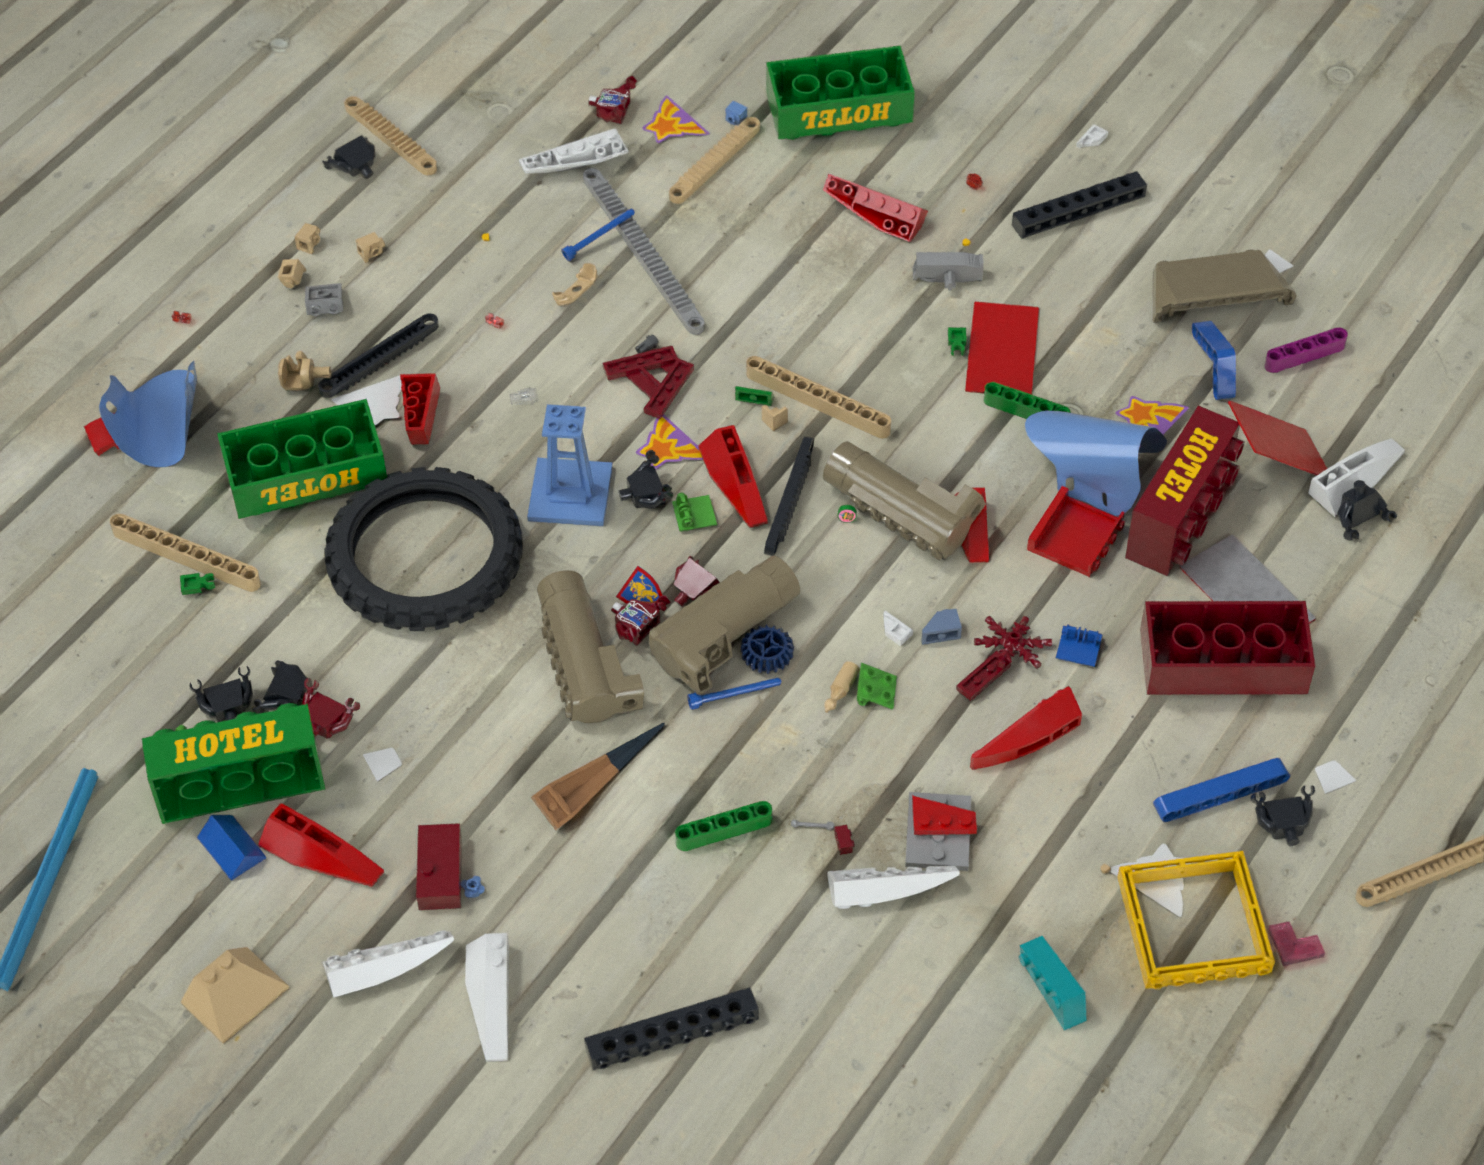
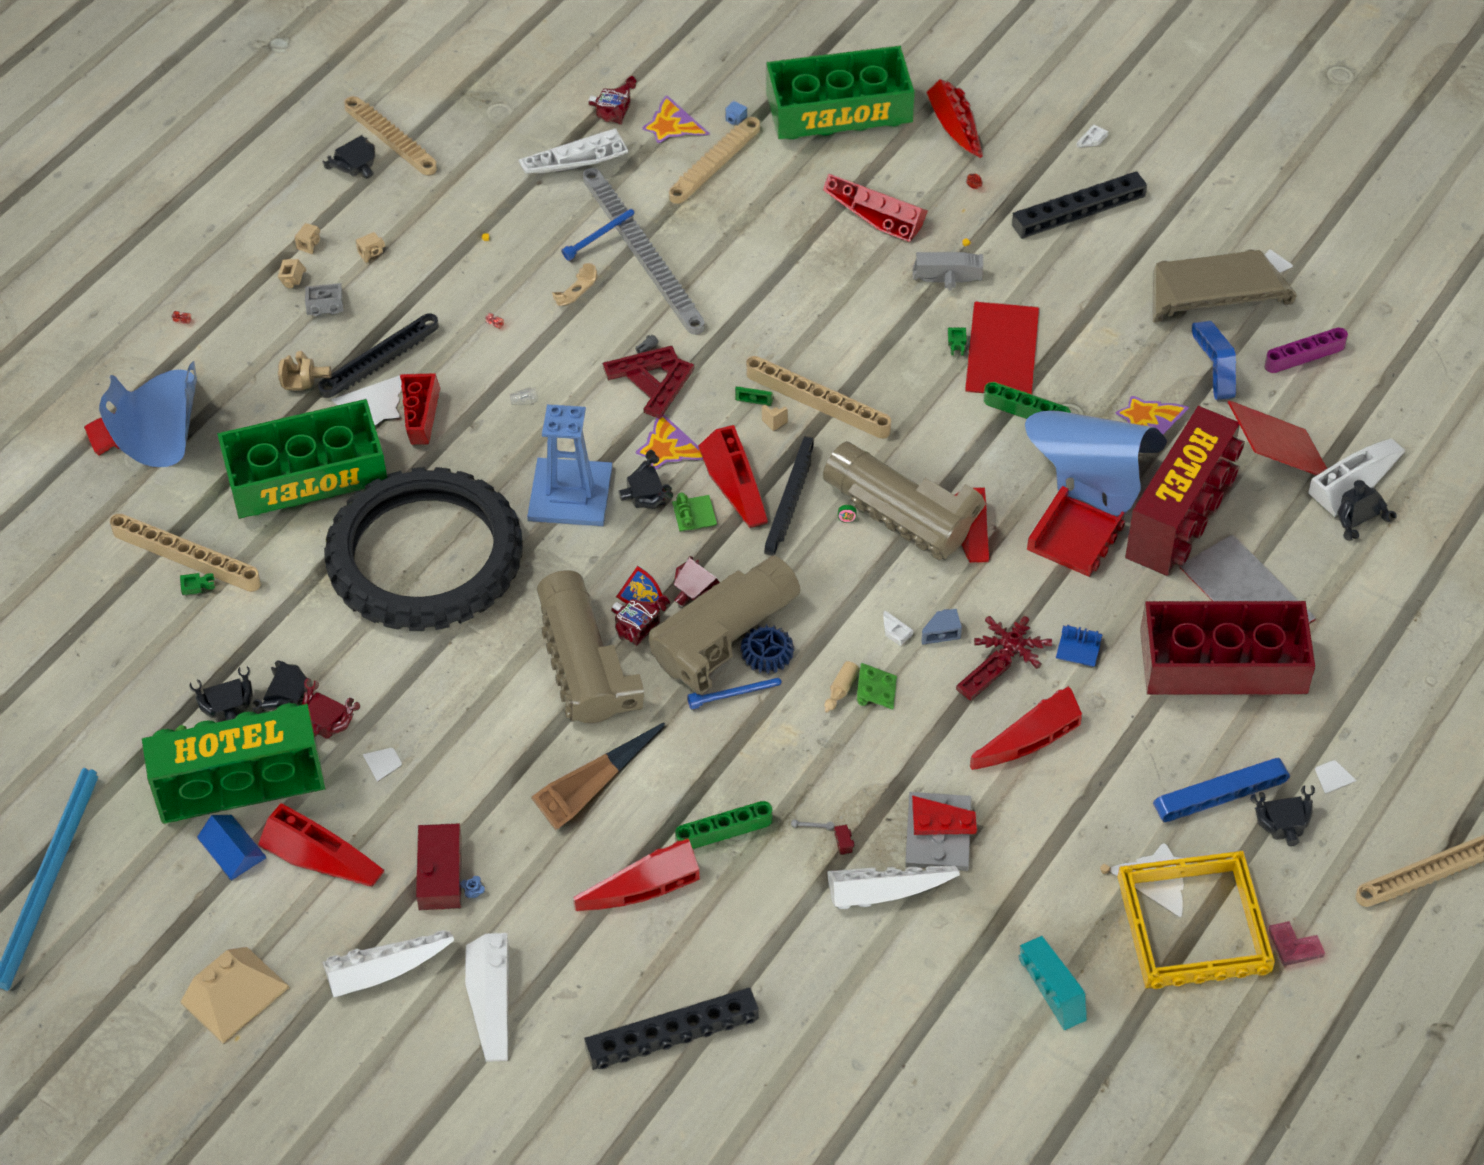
none -> red wedge [573,839,700,911]
none -> red wedge [926,79,983,158]

